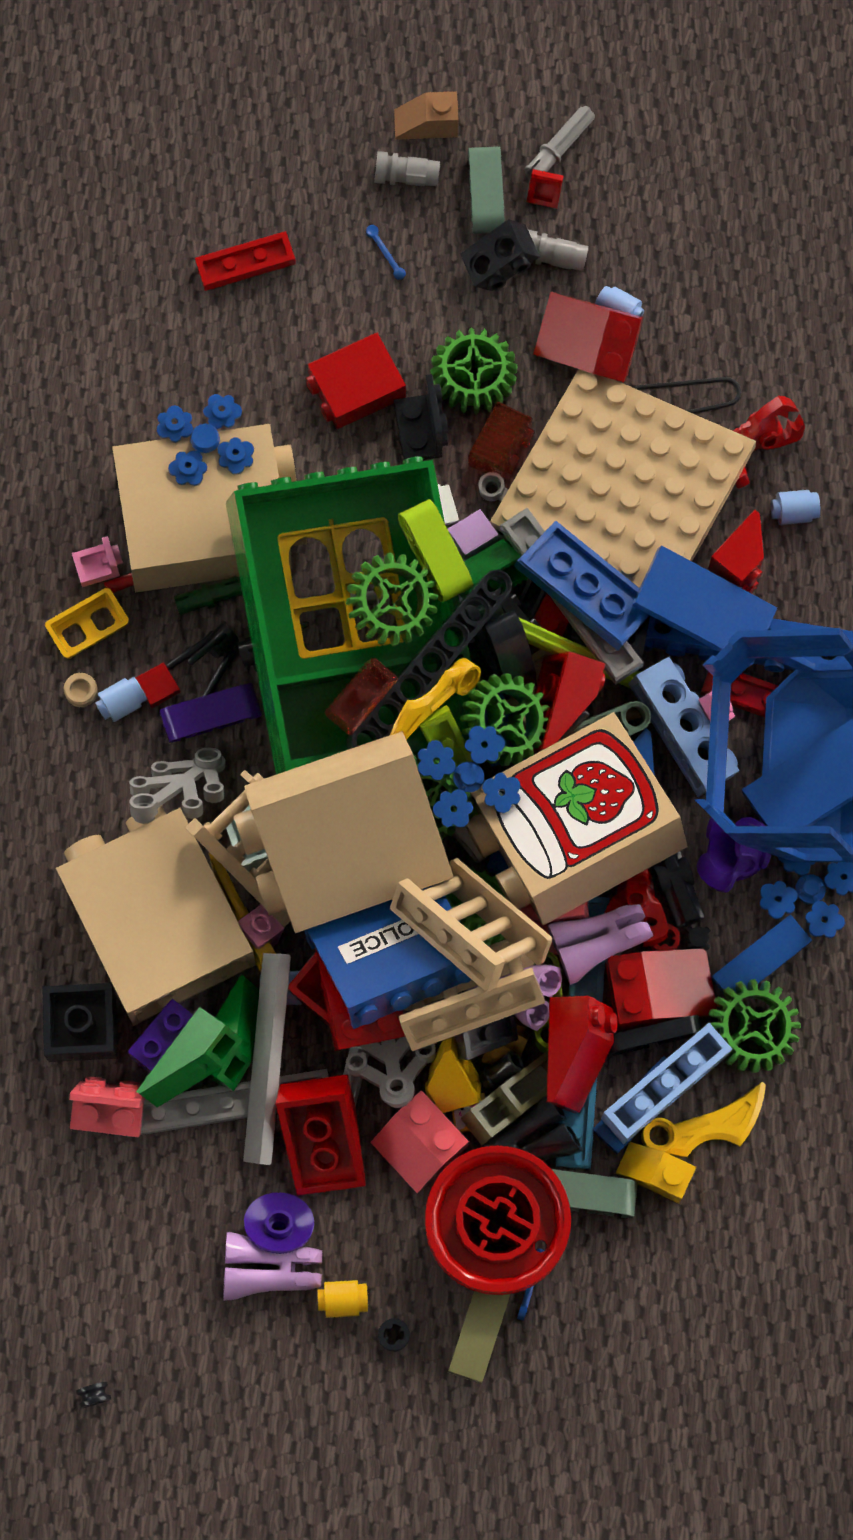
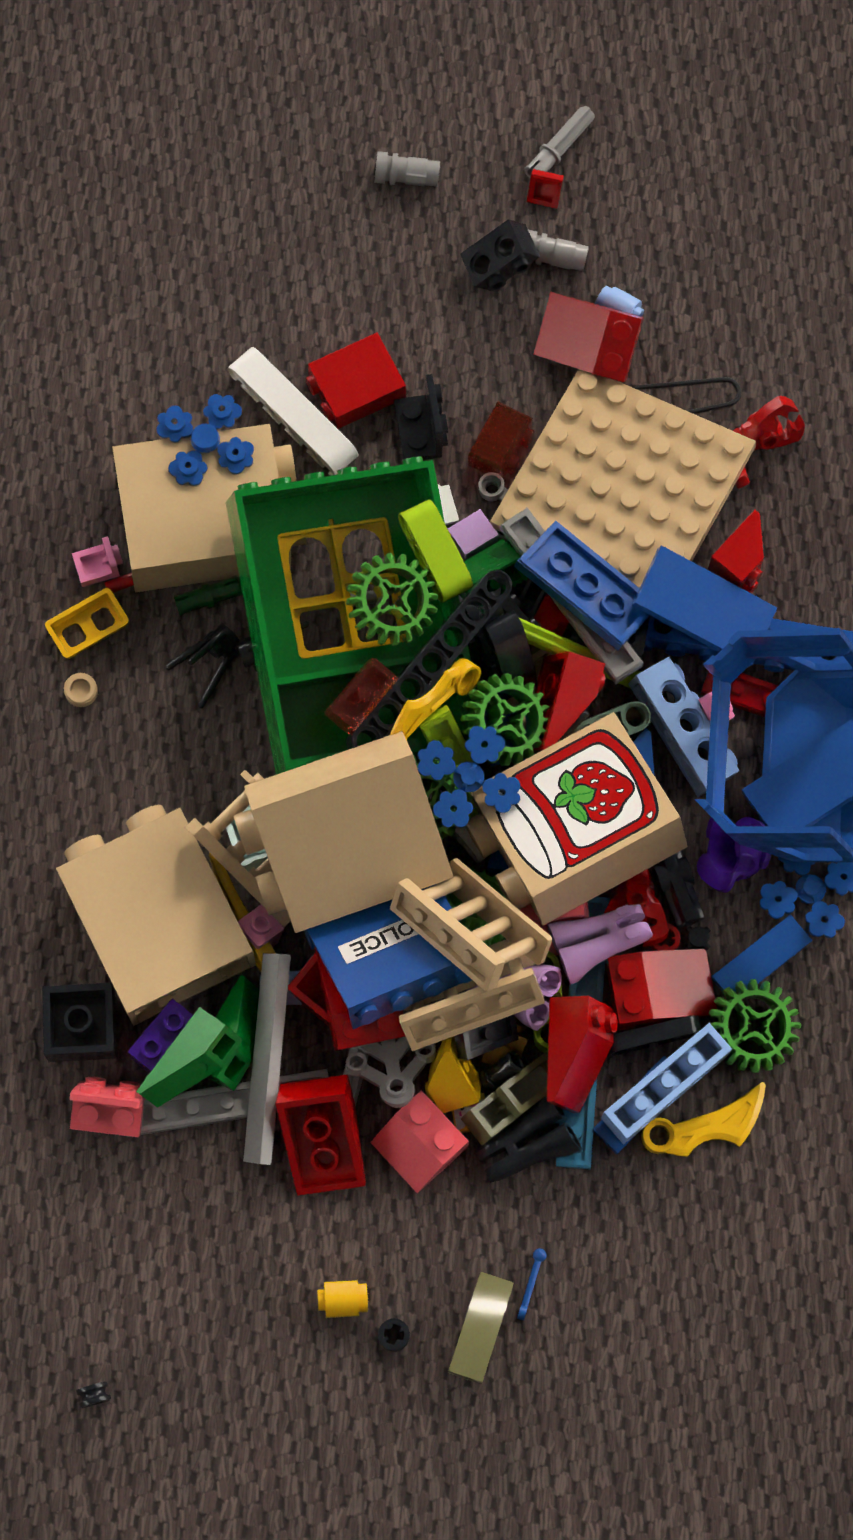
light blue brick [95,677,147,722] -> none
light grey plant [129,748,226,824] -> none
red tile [135,662,181,708] -> none
dark purple beam [160,683,262,743] -> none
red plate [195,231,296,291] -> none
lavender piece [223,1232,322,1301] -> none
dark purple dish [244,1193,314,1254] -> none
blue hinge [366,225,406,280] -> none
medium nougat slope [394,91,458,140] -> none
red wheel [425,1145,571,1295] -> none
bright green gear [430,327,518,415] -> none
sand green beam [468,146,505,234] -> none
sand green beam [552,1169,638,1218] -> none
yellow slope [615,1142,696,1204] -> none
light blue brick [770,490,820,525] -> none
none -> white beam [227,347,359,476]

